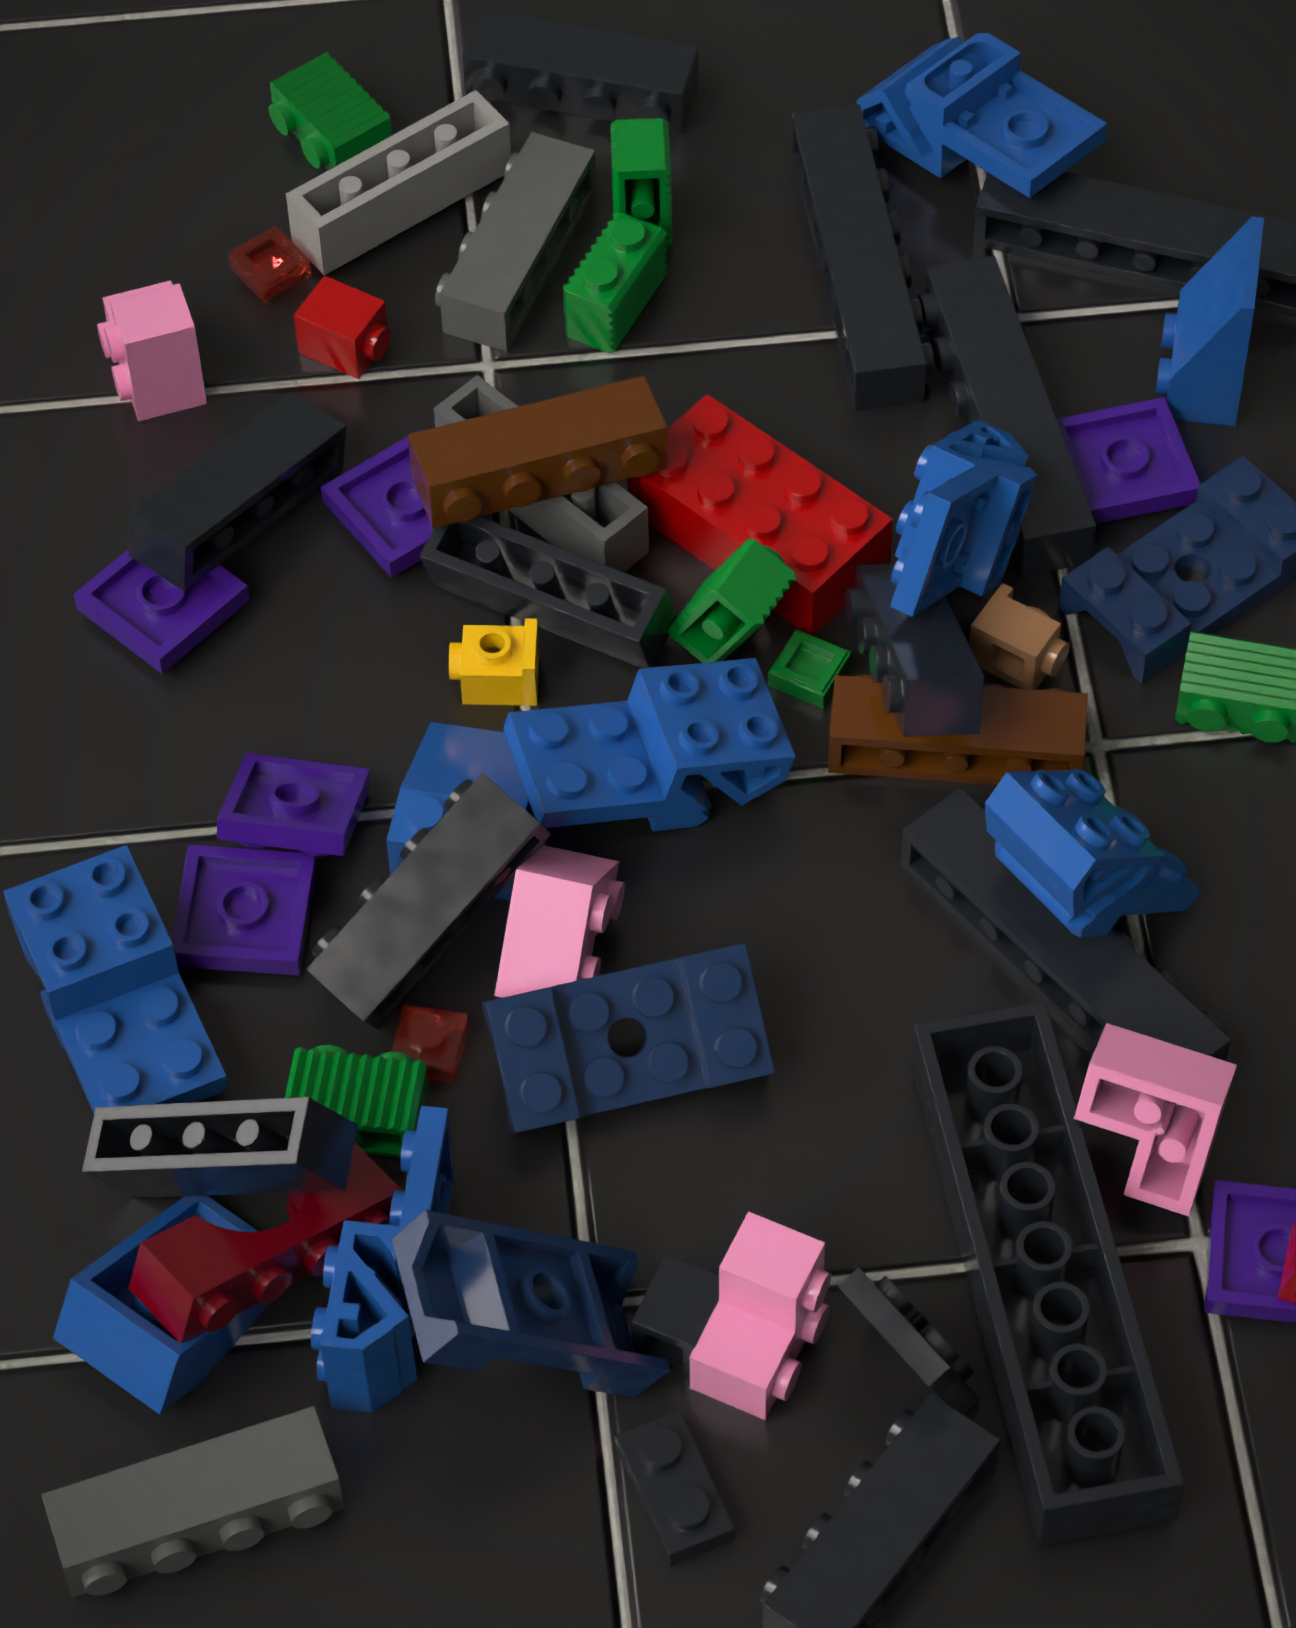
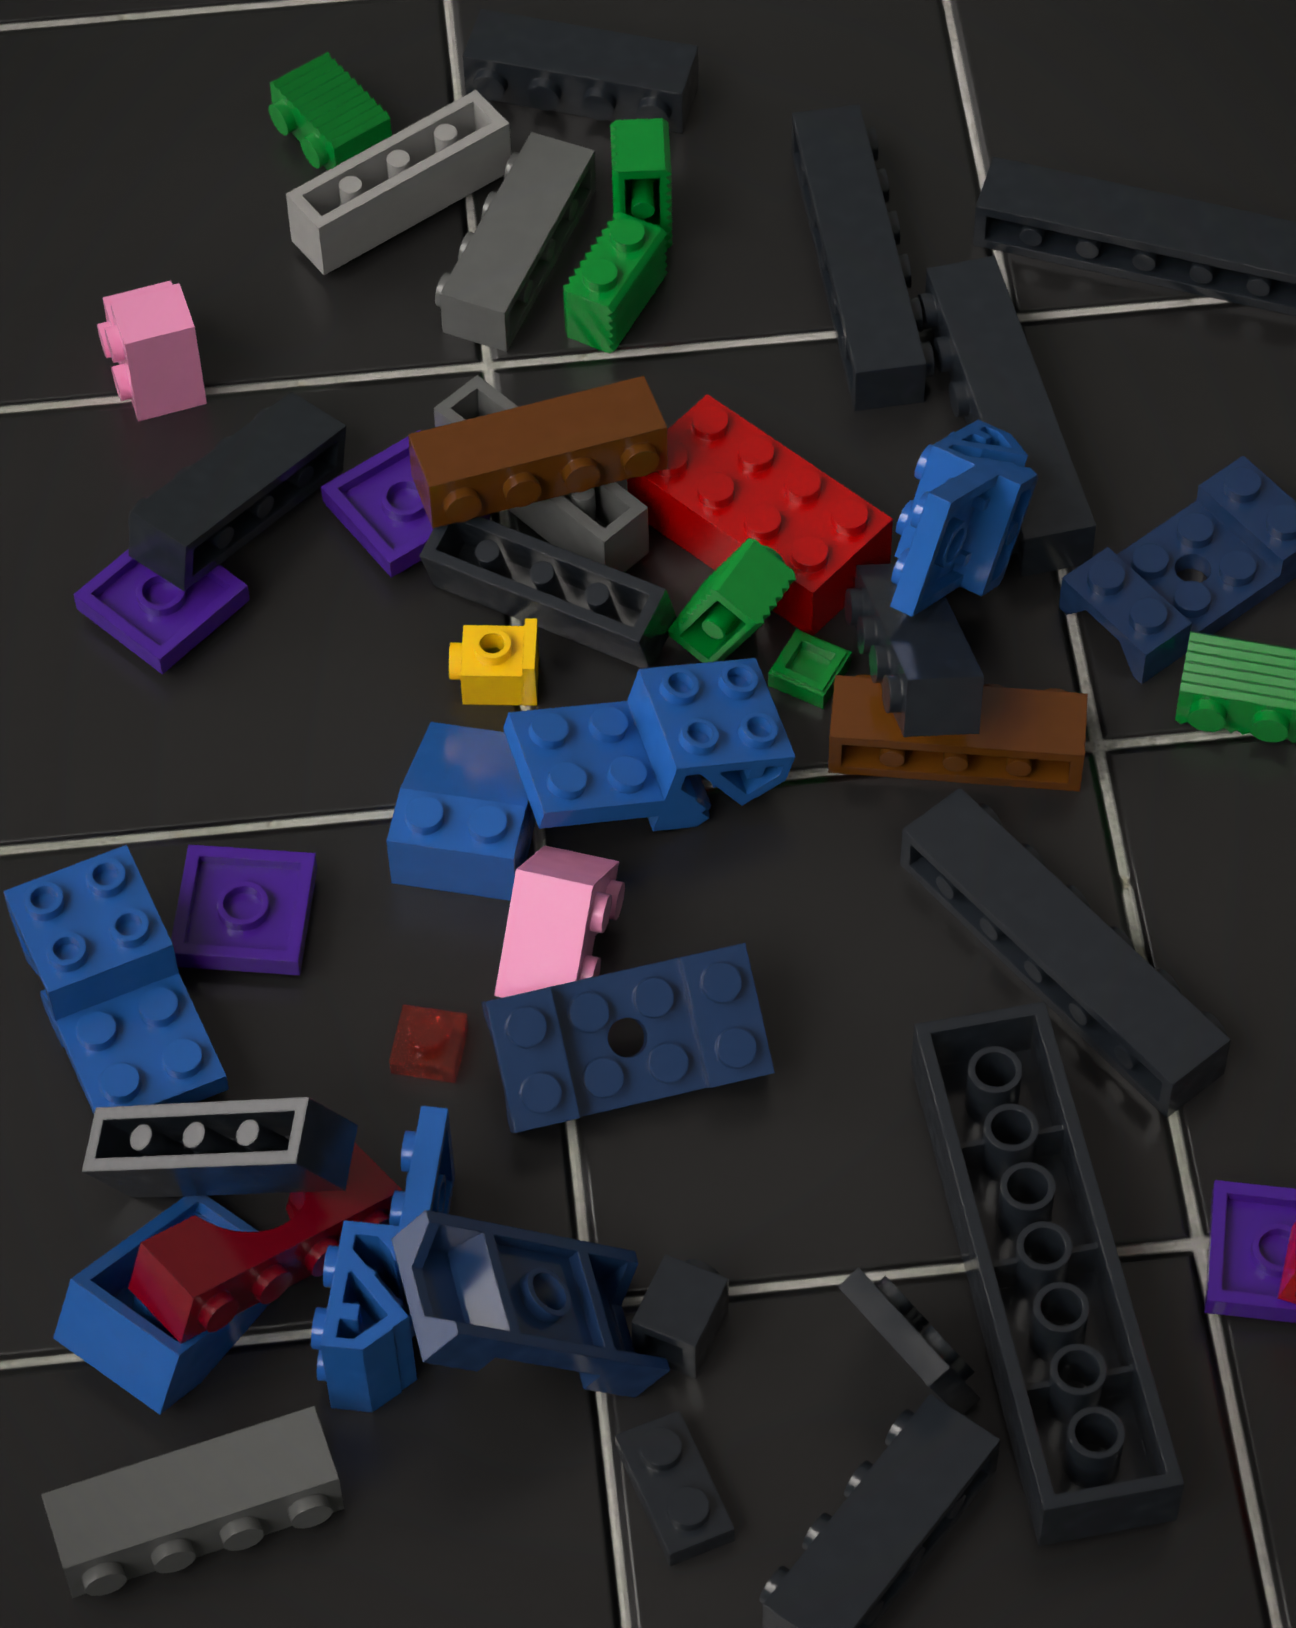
dark purple plate [217,753,370,856] -> none
clear red plate [228,226,311,302] -> none
green brick [285,1045,429,1158] -> none
red brick [294,276,391,379] -> none
black brick [306,772,551,1029] -> none
bright pink brick [690,1211,831,1420] -> none
blue piece [857,33,1107,198] -> none
medium nougat brick [969,583,1070,690] -> none
blue piece [985,769,1202,938] -> none
dark purple plate [1056,397,1200,524] -> none
bright pink brick [1074,1023,1237,1216] -> none
blue slope [1155,216,1264,427] -> none

